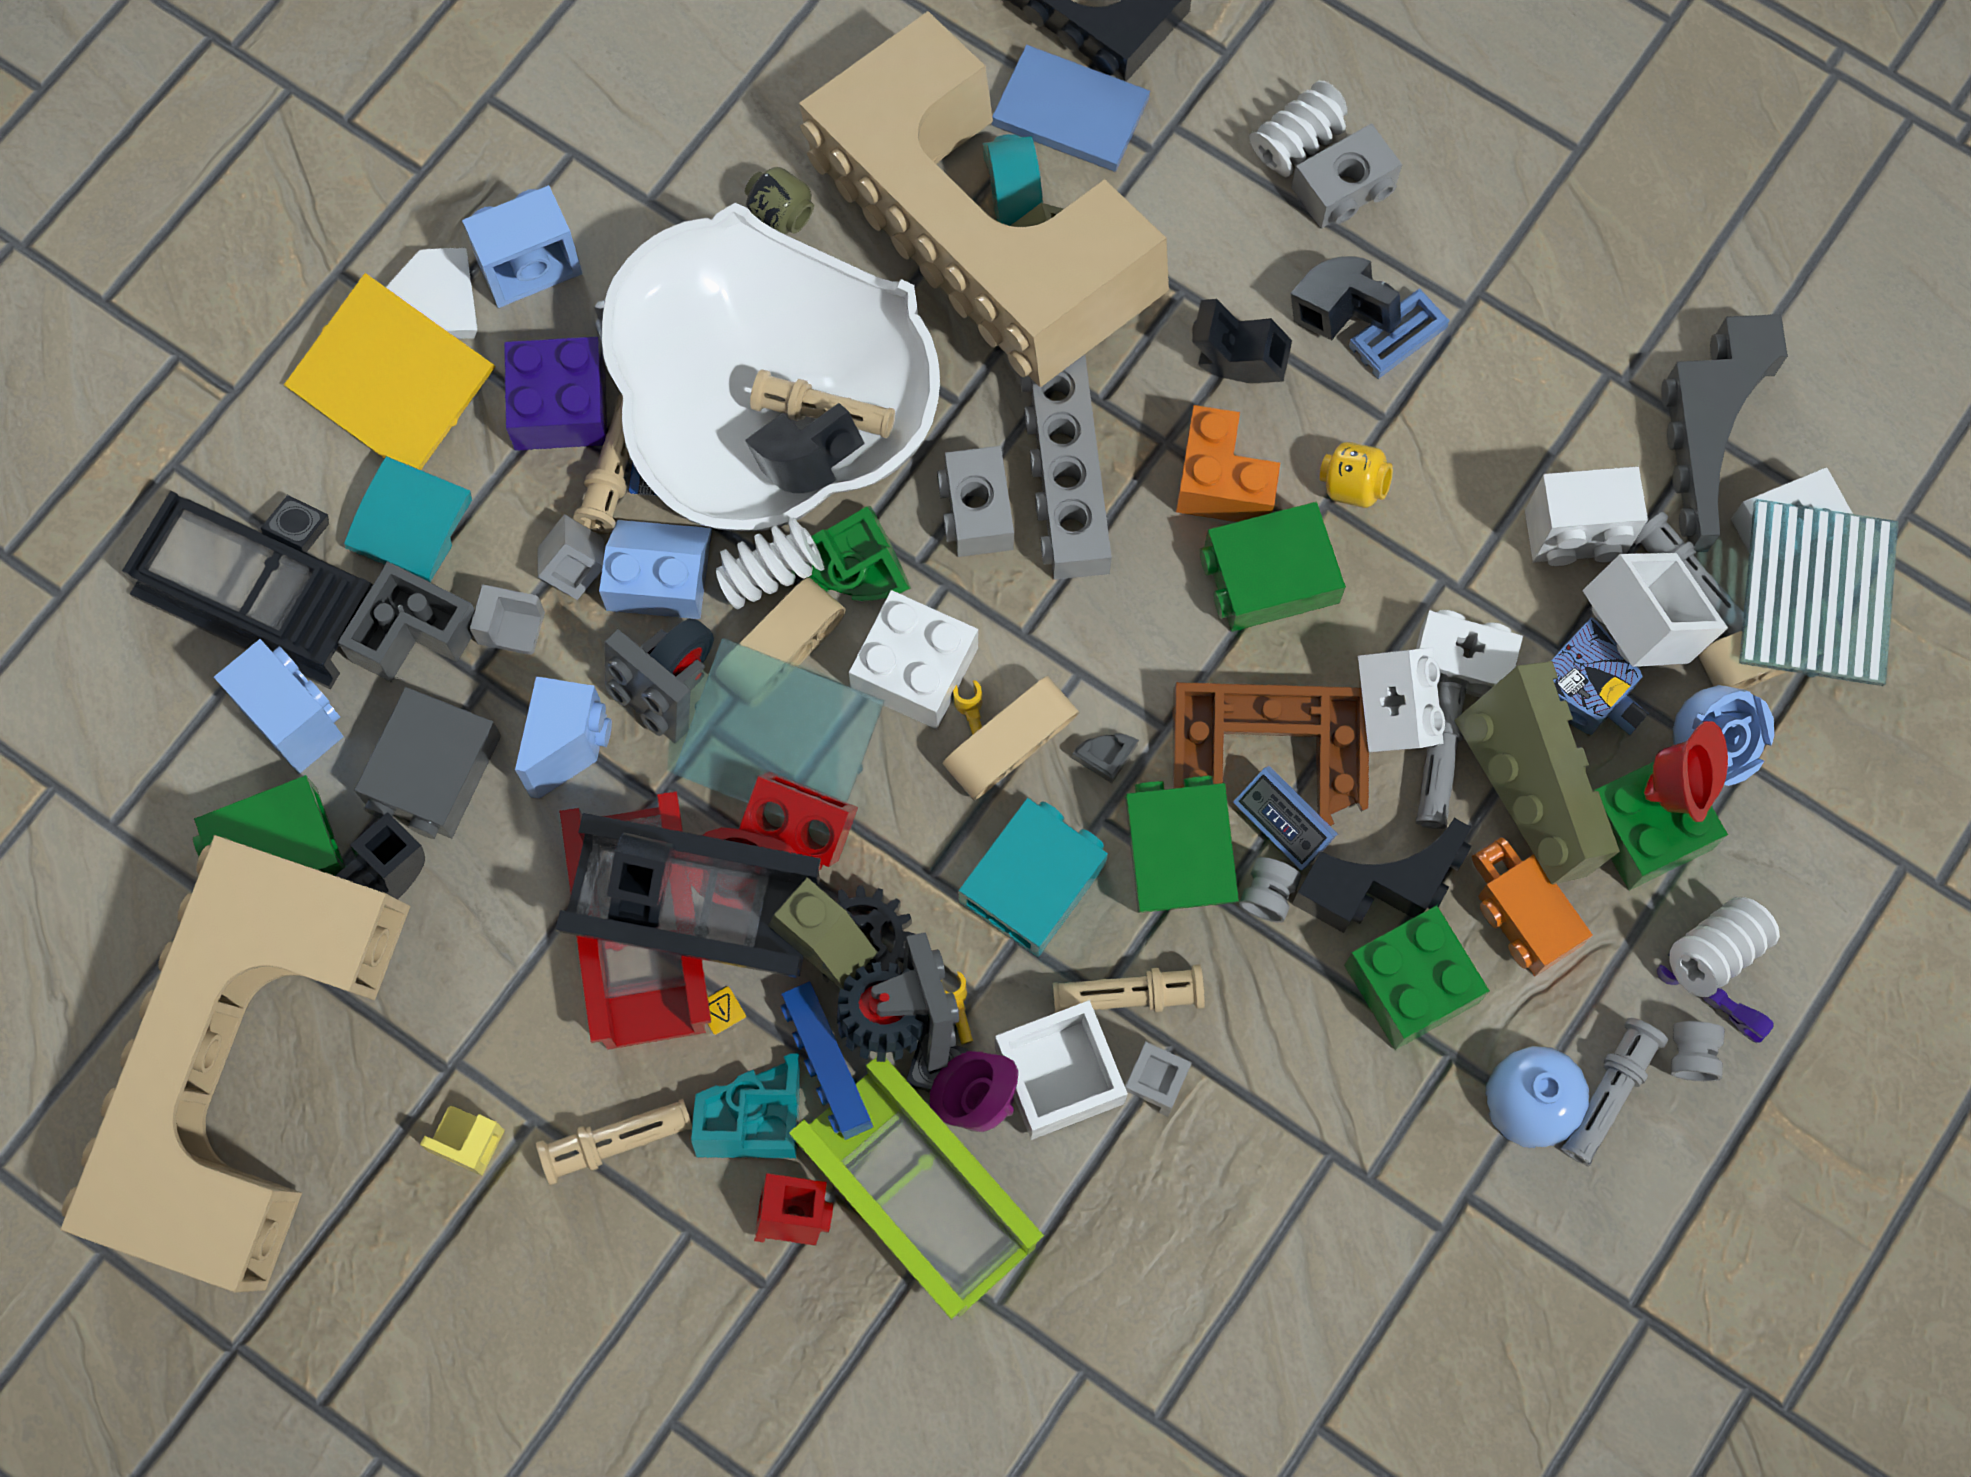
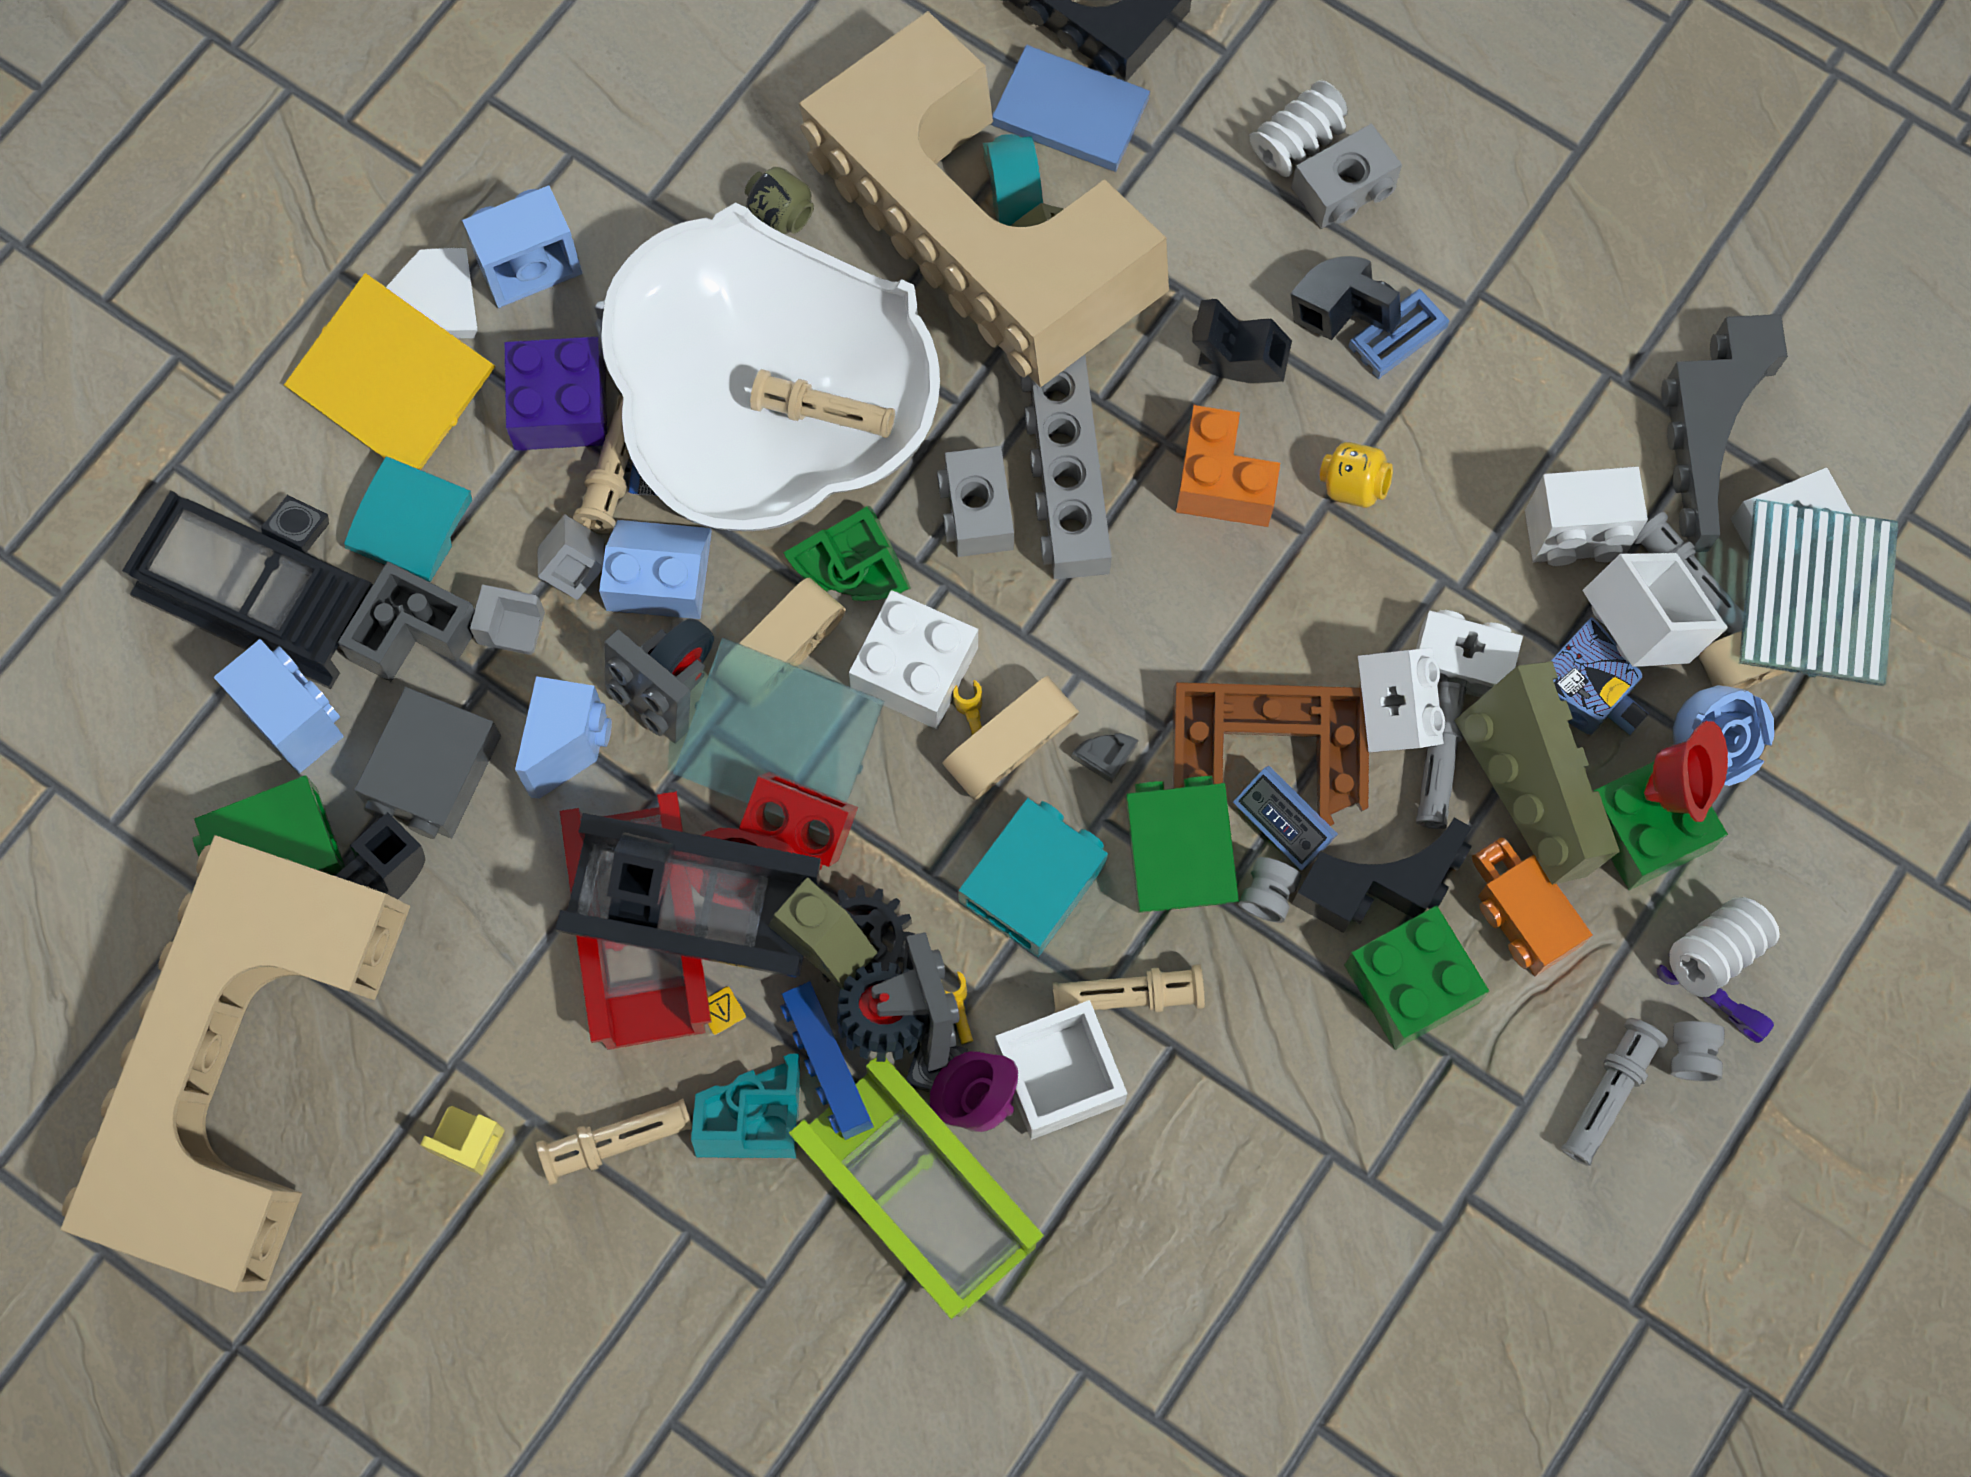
white piece [716,518,824,609] -> none
black brick [745,403,865,493] -> none
red brick [754,1173,833,1246] -> none
light grey panel [1125,1042,1192,1117] -> none
green brick [1199,501,1346,632] -> none
light blue cylinder [1486,1046,1589,1148] -> none

